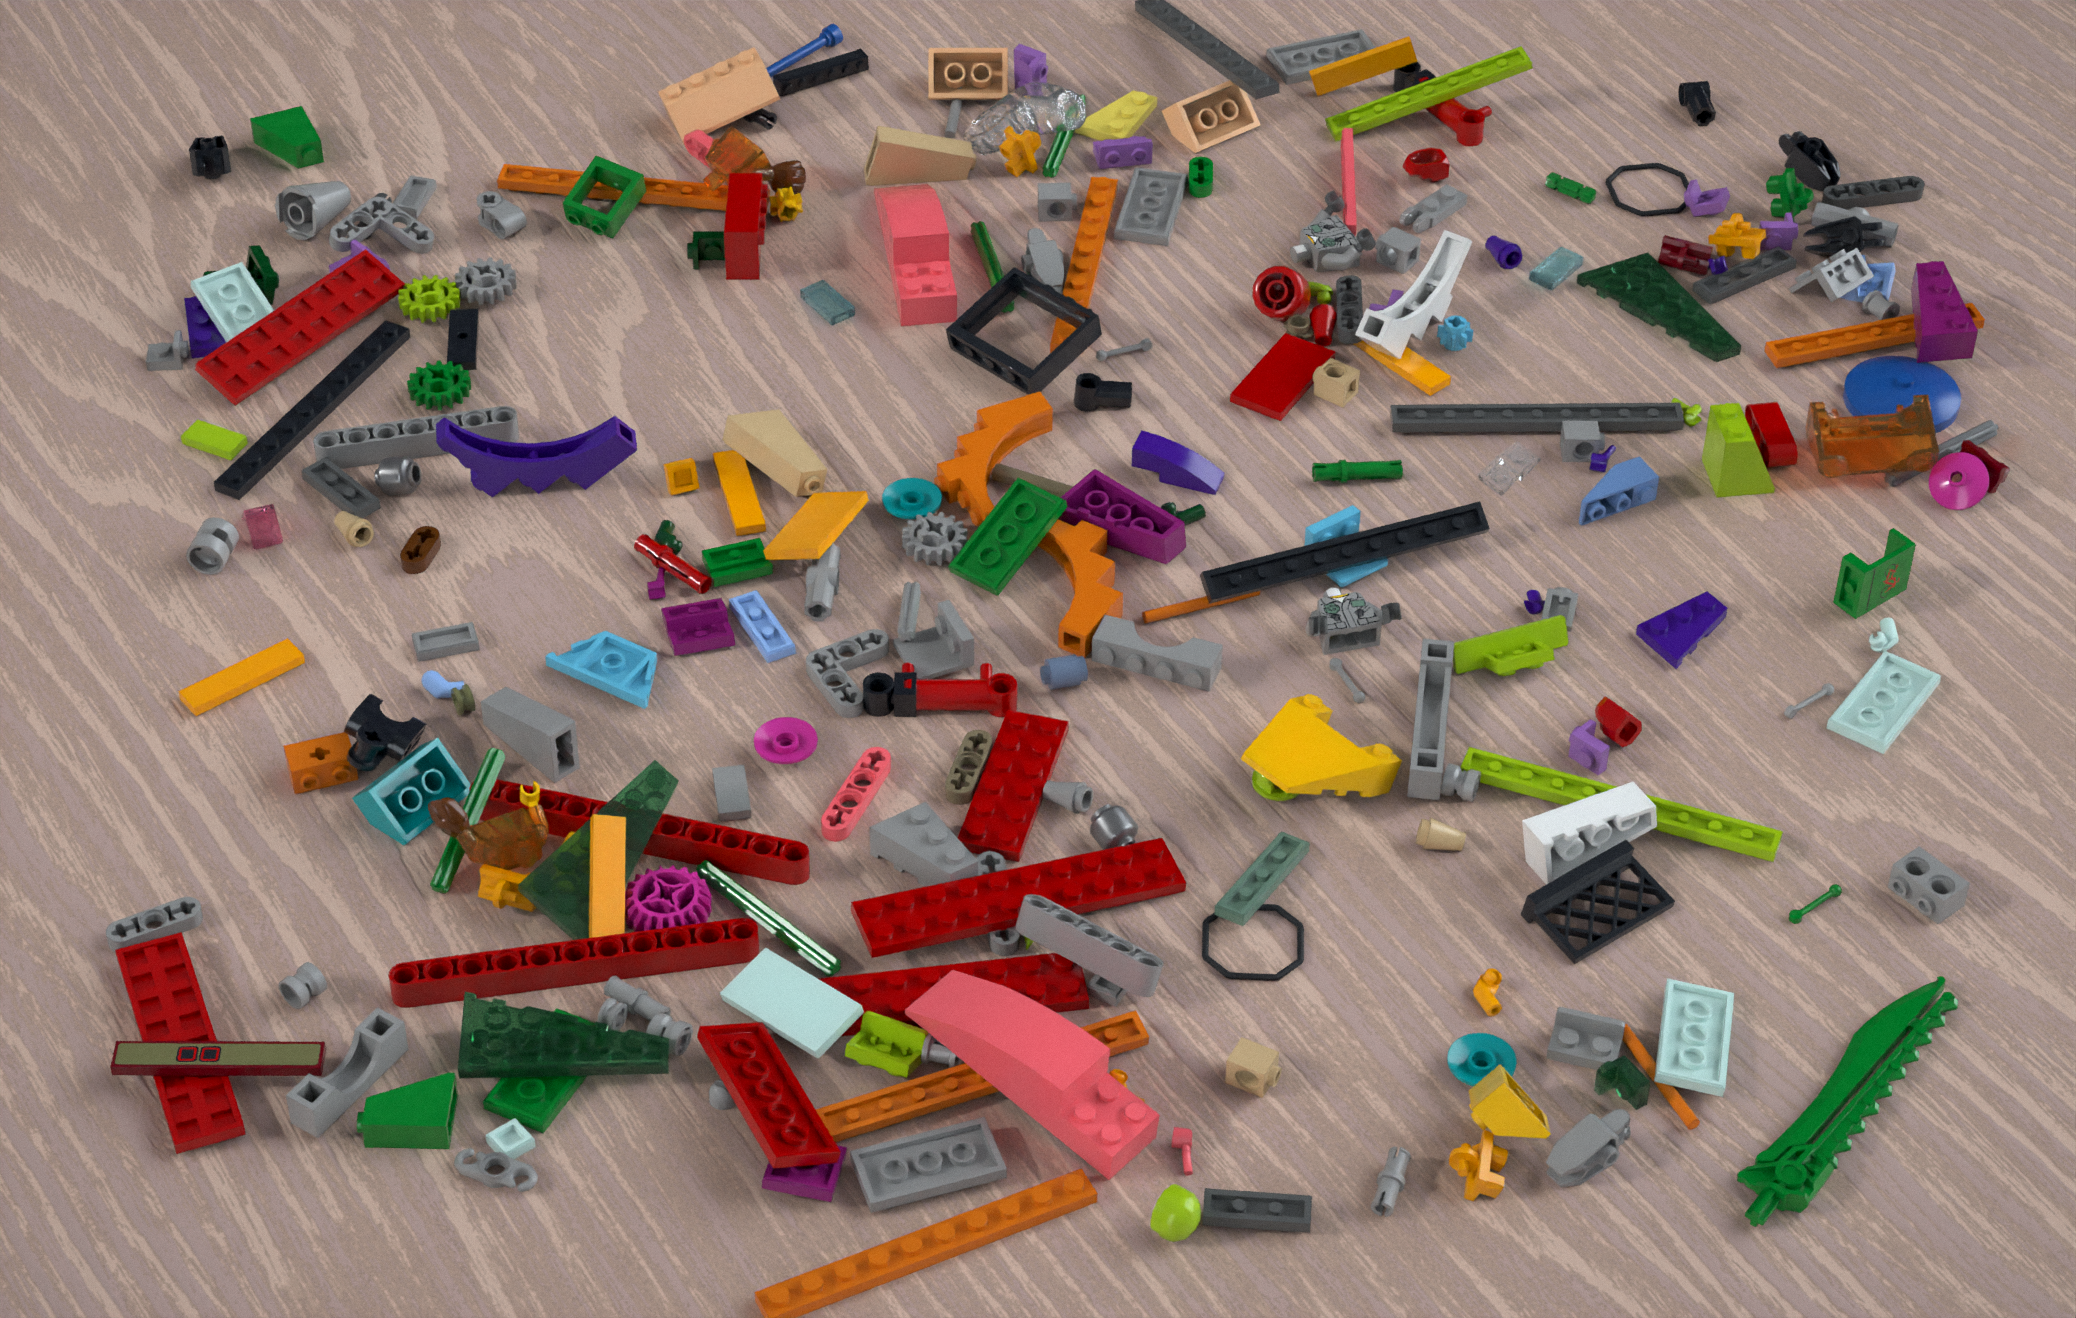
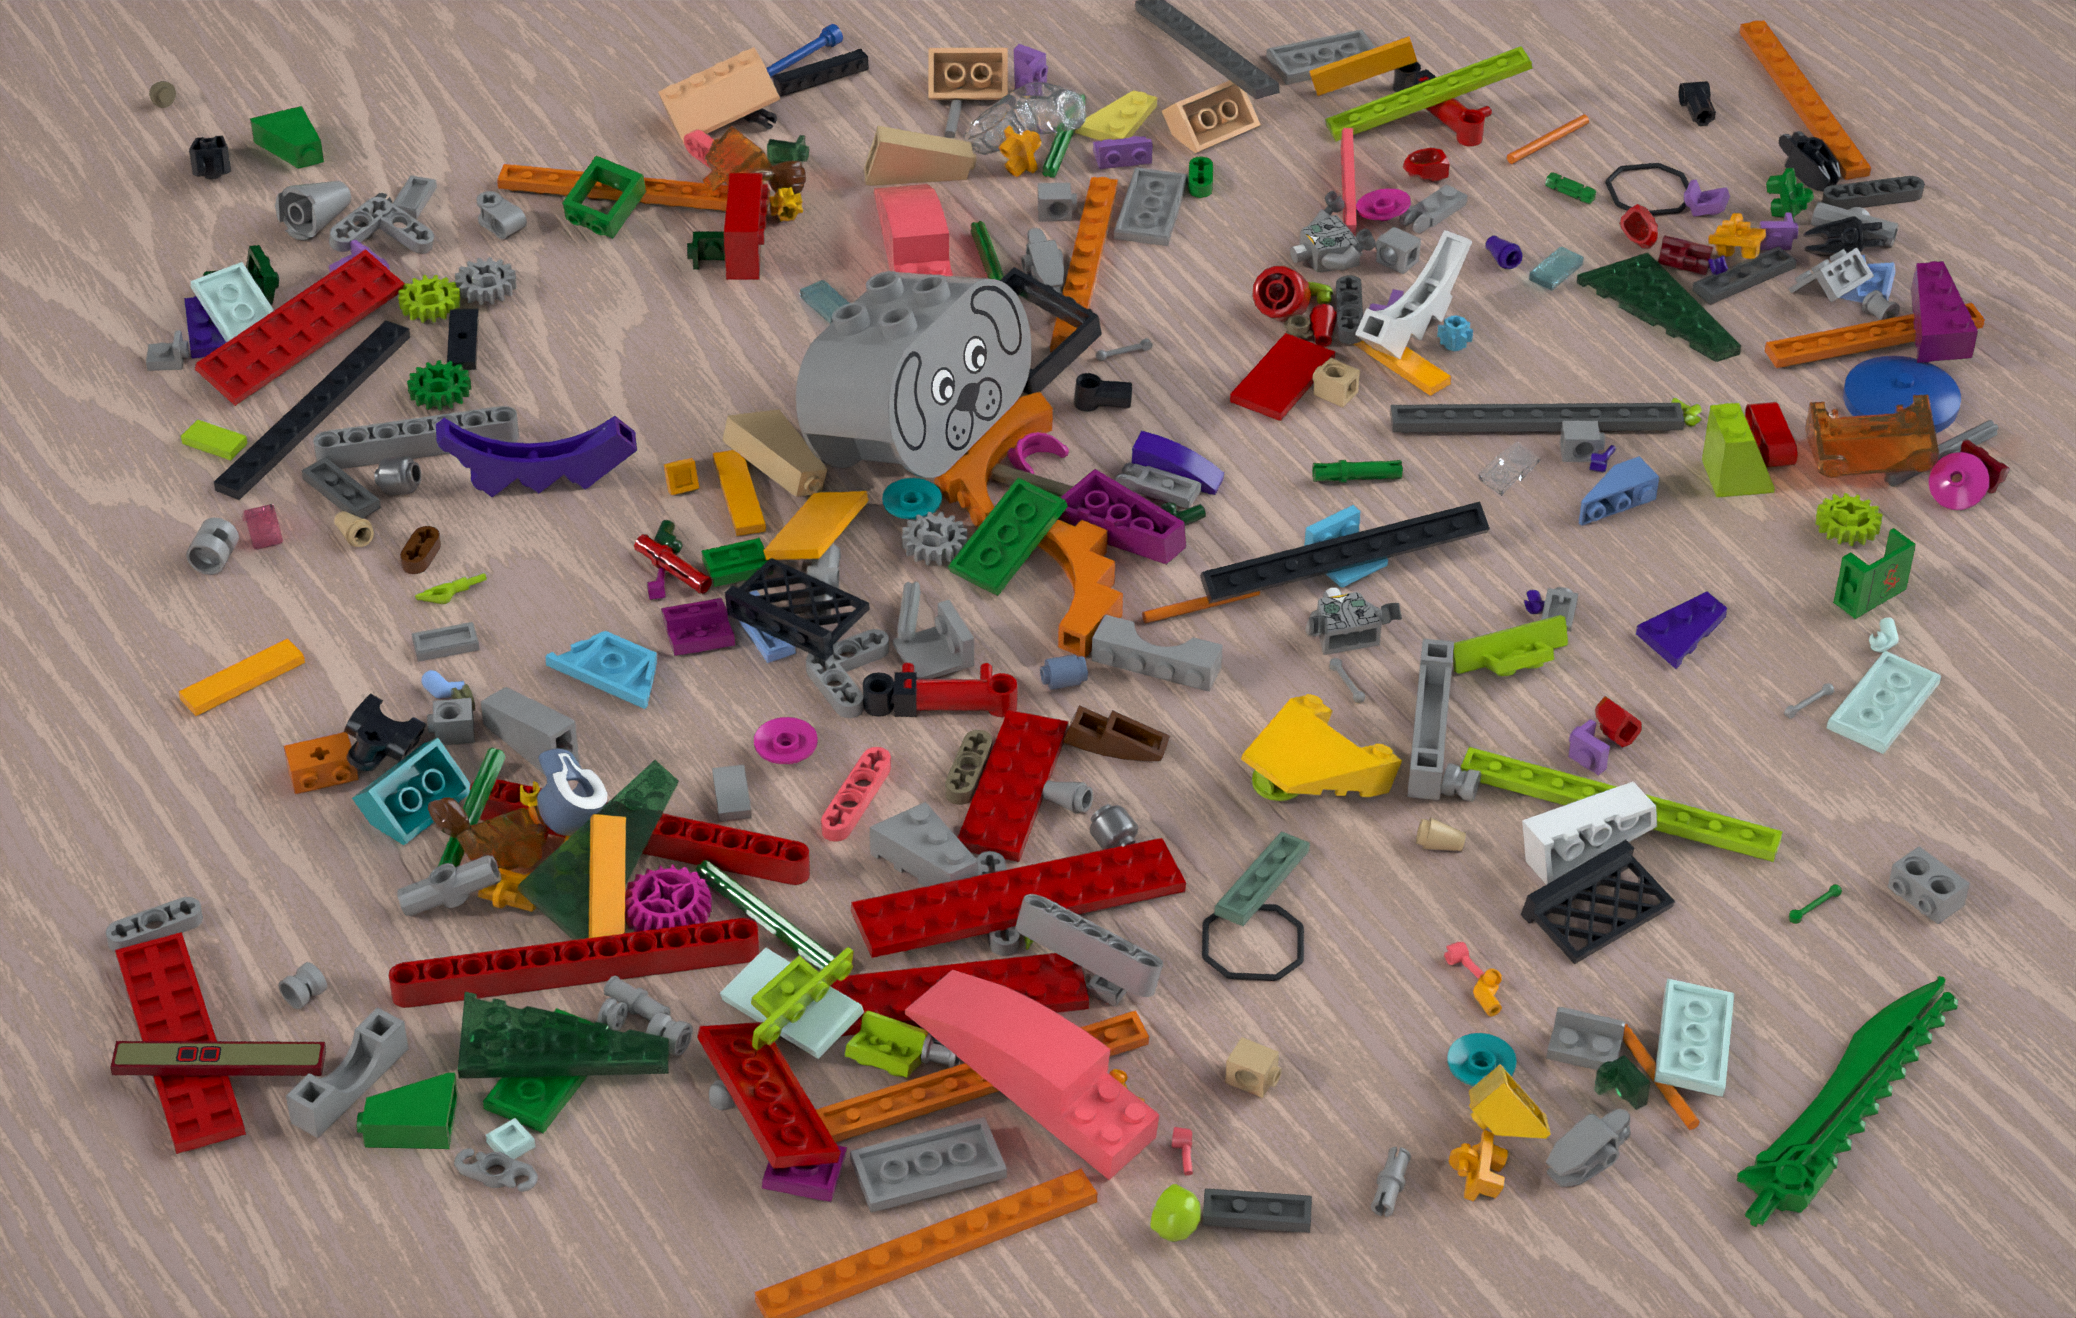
none -> dark tan plate [149,81,176,108]
none -> light grey piece [397,855,501,916]
none -> lime hand [415,573,487,604]
none -> light grey brick [427,698,475,745]
none -> sand blue piece [537,749,607,836]
none -> black fence [725,558,870,661]
none -> lime bracket [751,947,854,1050]
none -> clear green bracket [767,135,809,167]
none -> light grey brick [796,271,1031,478]
none -> dark pink helmet [1007,432,1069,474]
none -> reddish brown slope [1063,705,1170,761]
none -> light grey hinge [1115,462,1201,509]
none -> dark pink dish [1356,188,1411,221]
none -> coral hand [1444,942,1485,978]
none -> orange bar [1507,114,1589,164]
none -> rock [1619,204,1658,249]
none -> orange plate [1739,20,1871,180]
none -> lime gear [1815,493,1883,546]

